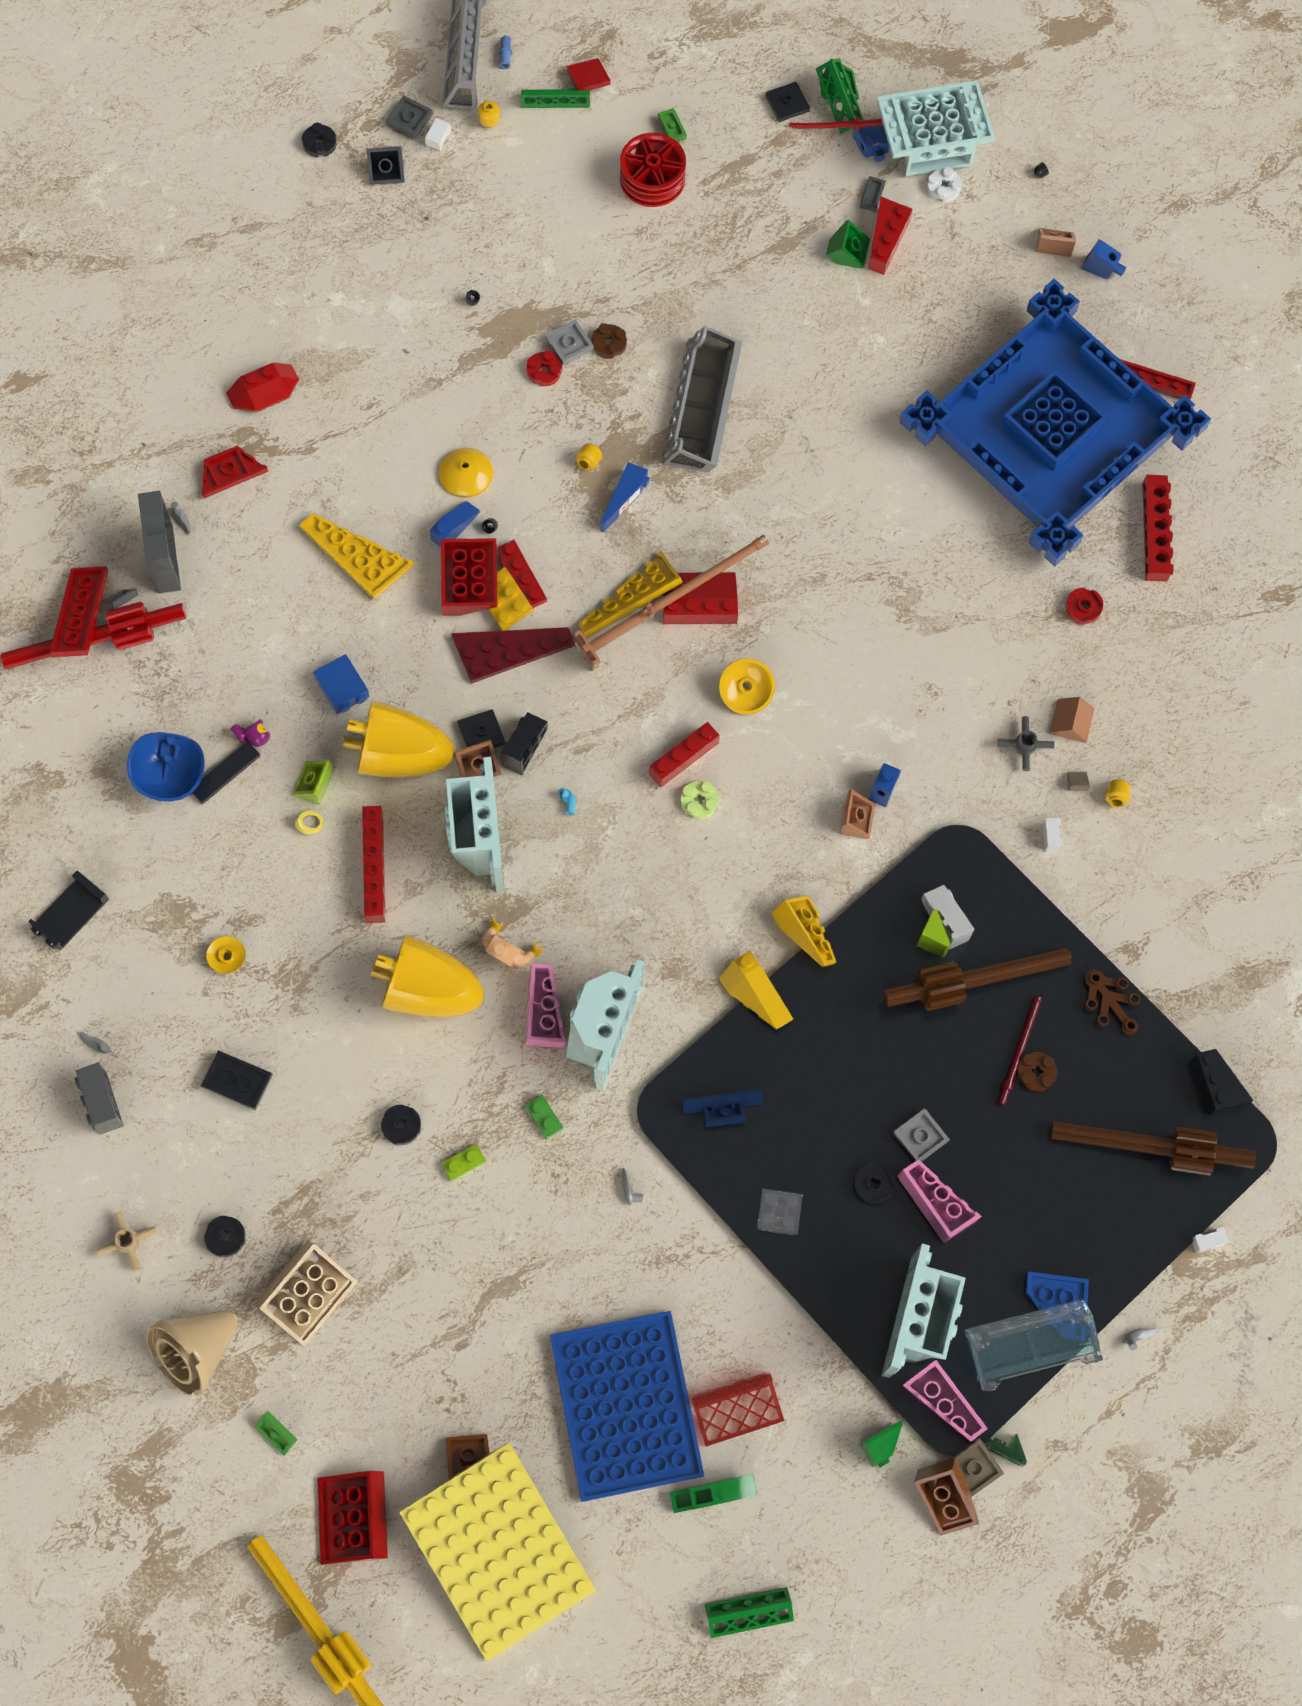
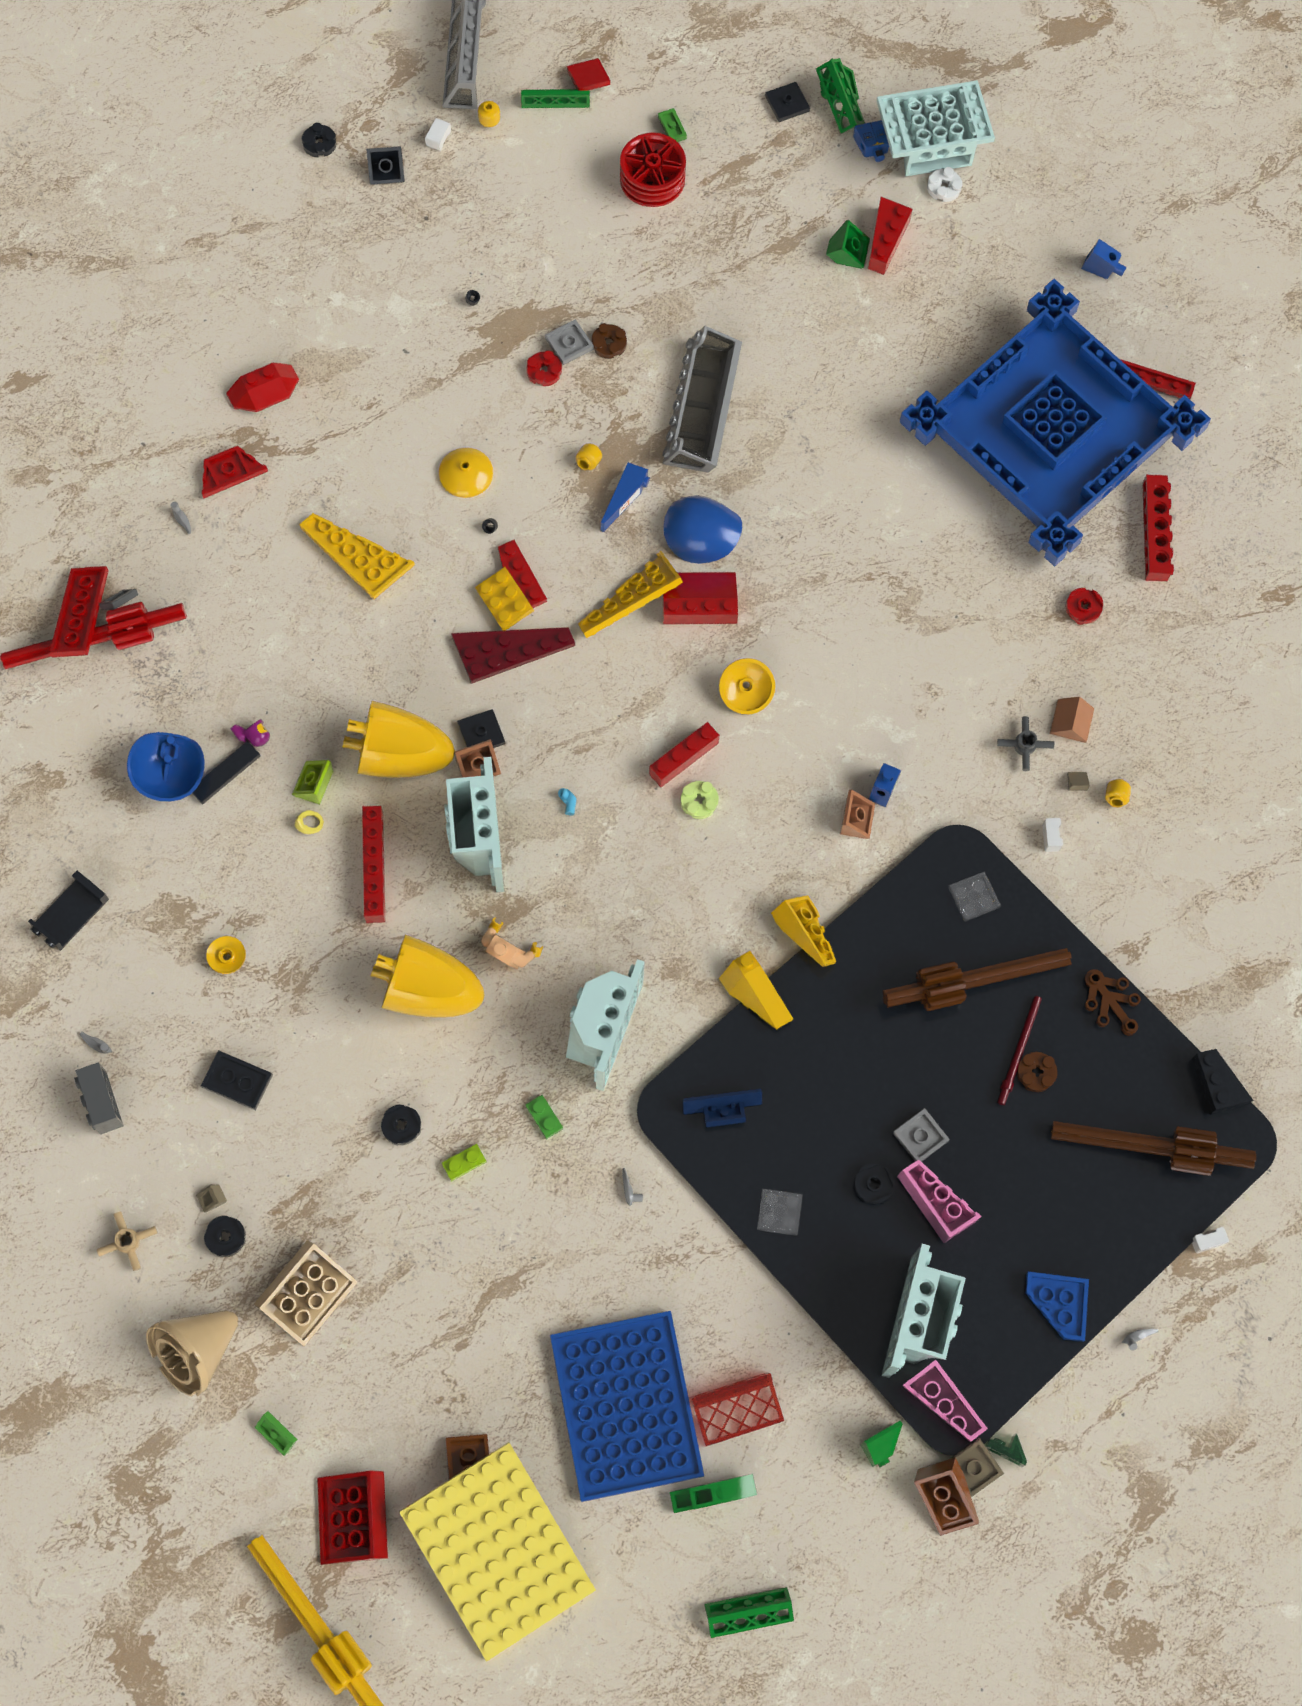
dark grey tile [138,490,181,594] -> none
blue brick [313,654,370,714] -> none
dark grey plate [386,95,433,139] -> none
blue slope [430,500,480,547] -> none
red slope [441,538,498,616] -> none
medium blue axle [499,35,512,69] -> none
black wedge [500,712,548,775] -> none
bright pink wedge [525,963,566,1048] -> none
nougat piece [572,534,769,671] -> none
red sword [789,117,883,131] -> none
dark grey tile [860,176,886,212] -> none
lime slope [917,909,951,957] -> none
white wedge [921,885,974,950] -> none
windscreen [964,1299,1103,1391] -> none
black hinge [1034,162,1049,178] -> none
nougat slope [1036,228,1076,257] -> none
none -> dark tan slope [196,1184,227,1213]
none -> blue piece [663,495,742,564]
none -> clear plate [949,872,1001,921]

